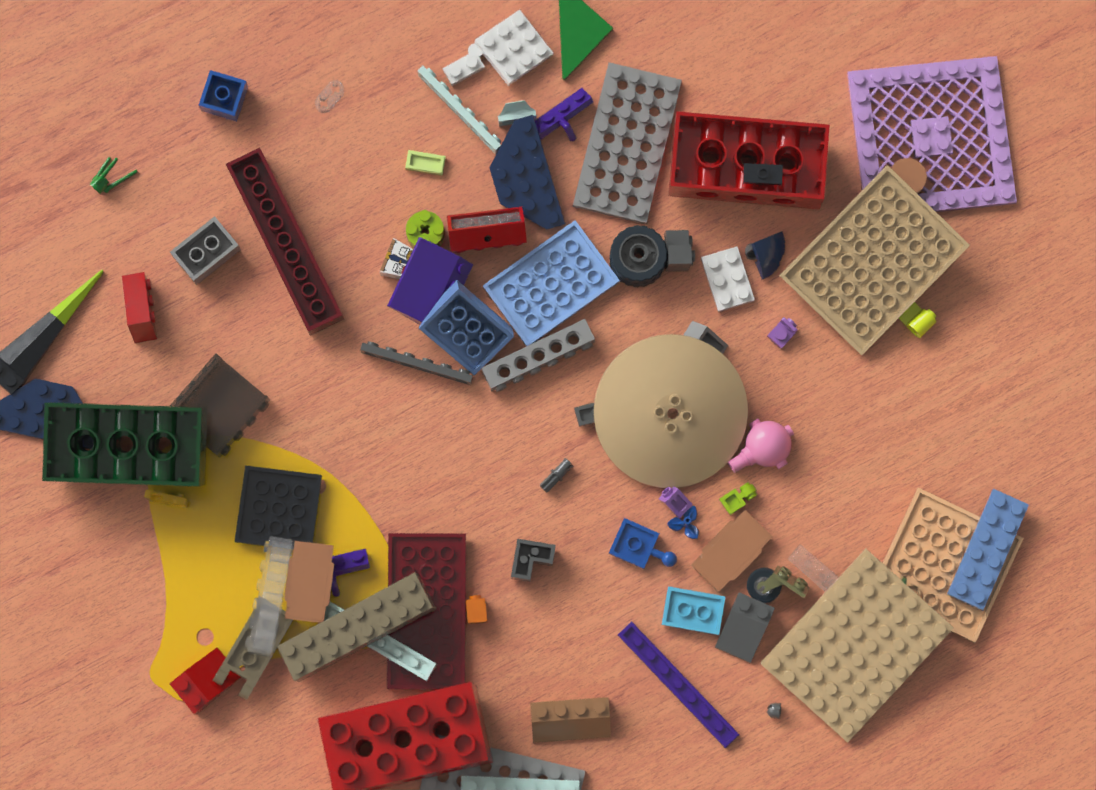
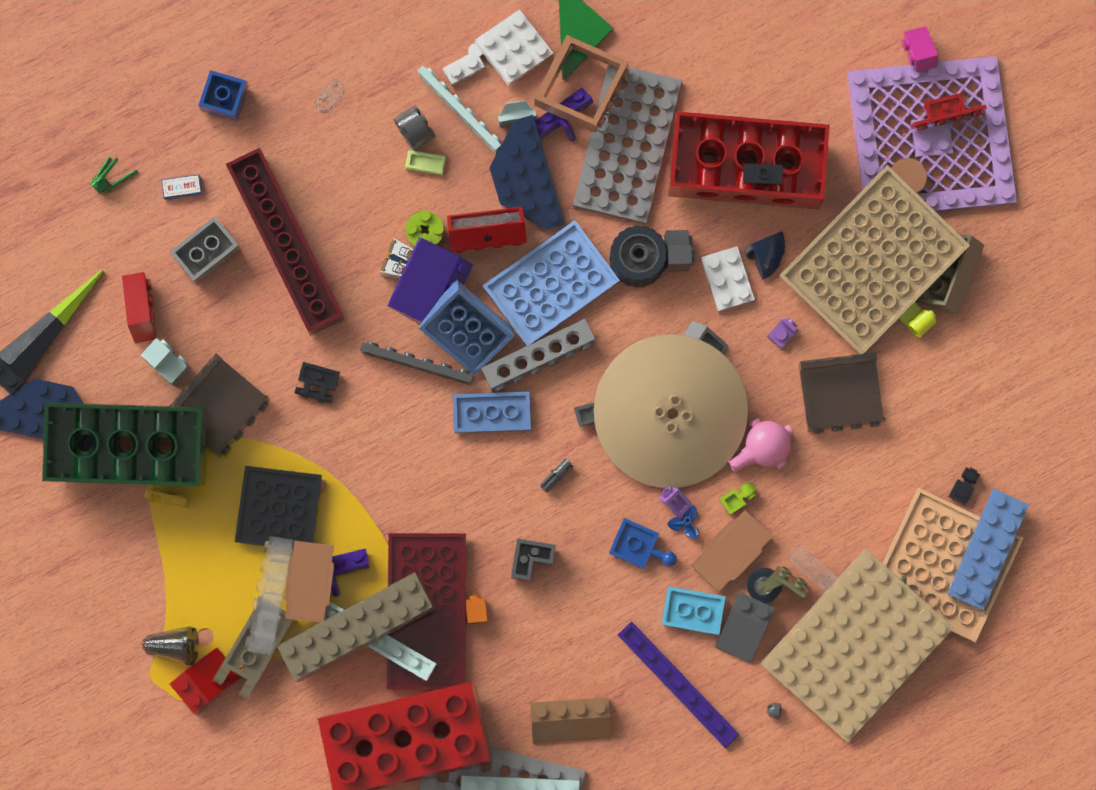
none -> light aqua brick [141,338,190,386]
none -> clear smoke cone [142,626,199,666]
none -> white tile [161,174,202,199]
none -> black plate [294,362,340,404]
none -> dark grey brick [394,105,436,150]
none -> medium blue plate [453,392,531,433]
none -> nougat window [534,35,630,133]
none -> clear smoke panel [798,352,886,434]
none -> dark pink brick [902,26,938,72]
none -> red bracket [910,93,987,131]
none -> dark tan slope [916,234,984,314]
none -> black plate [948,467,980,506]

